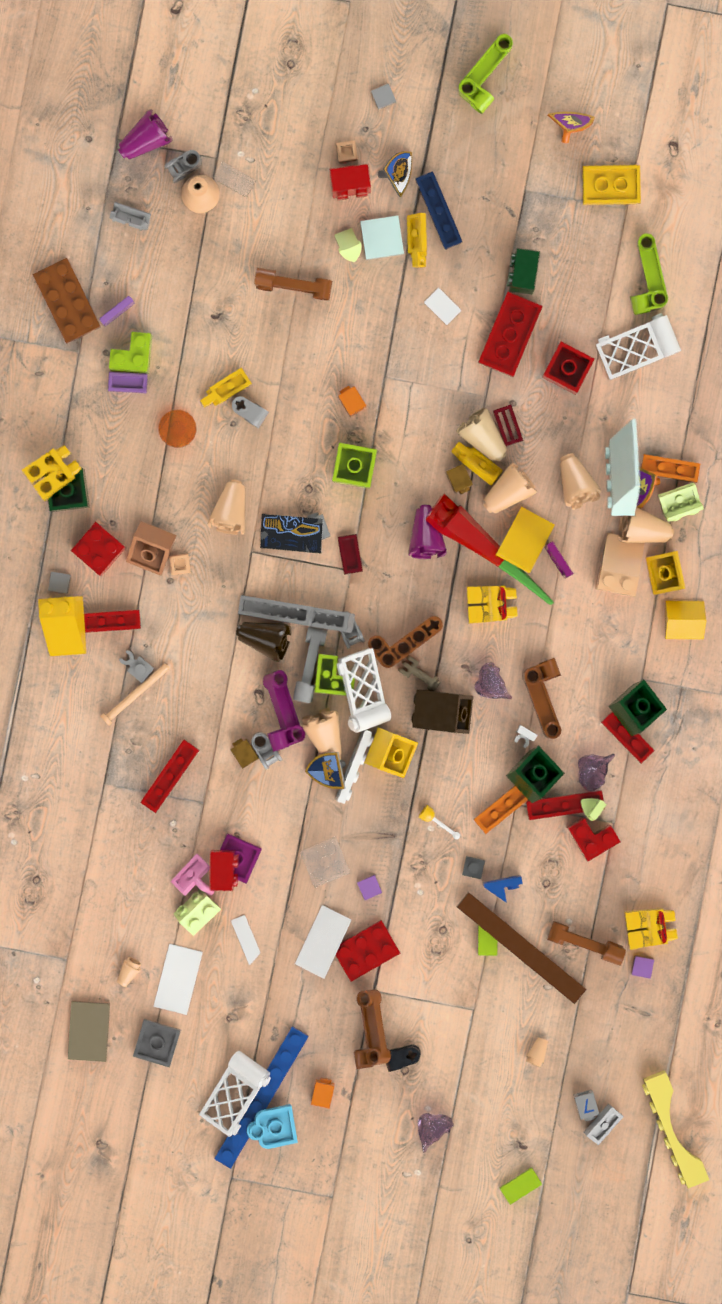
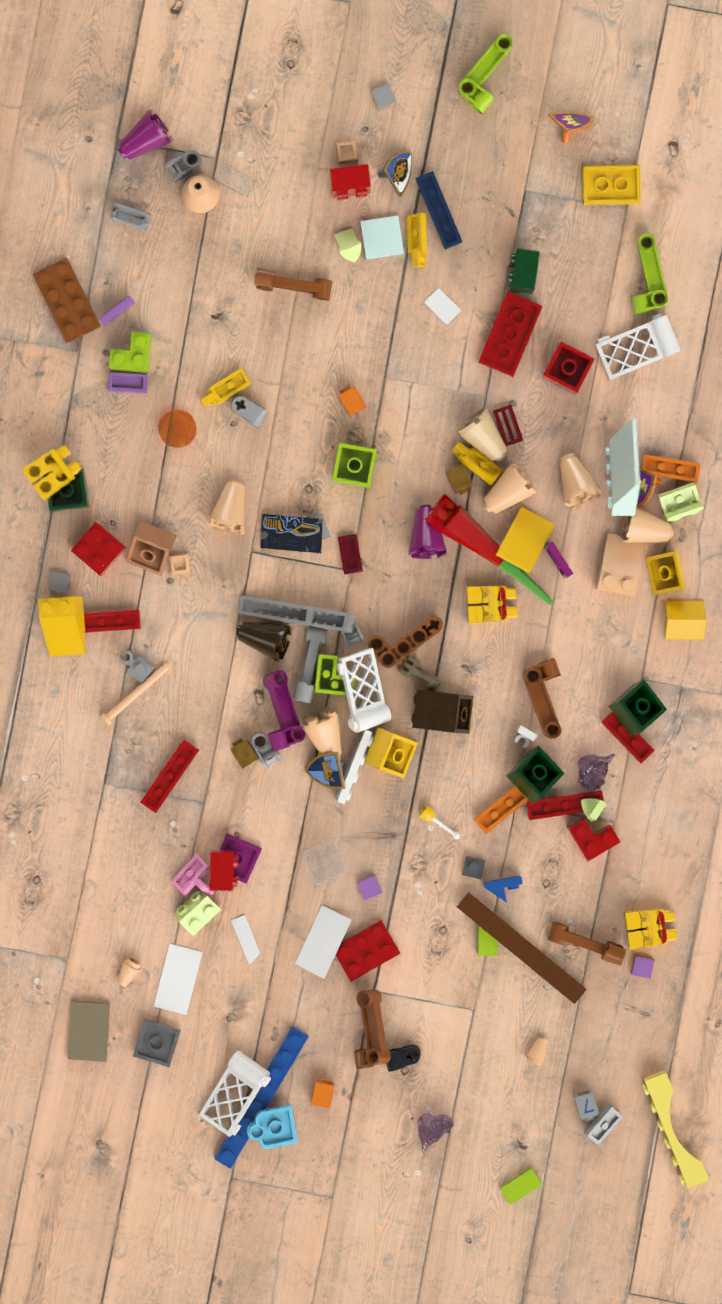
hair [475,662,512,699] -> none

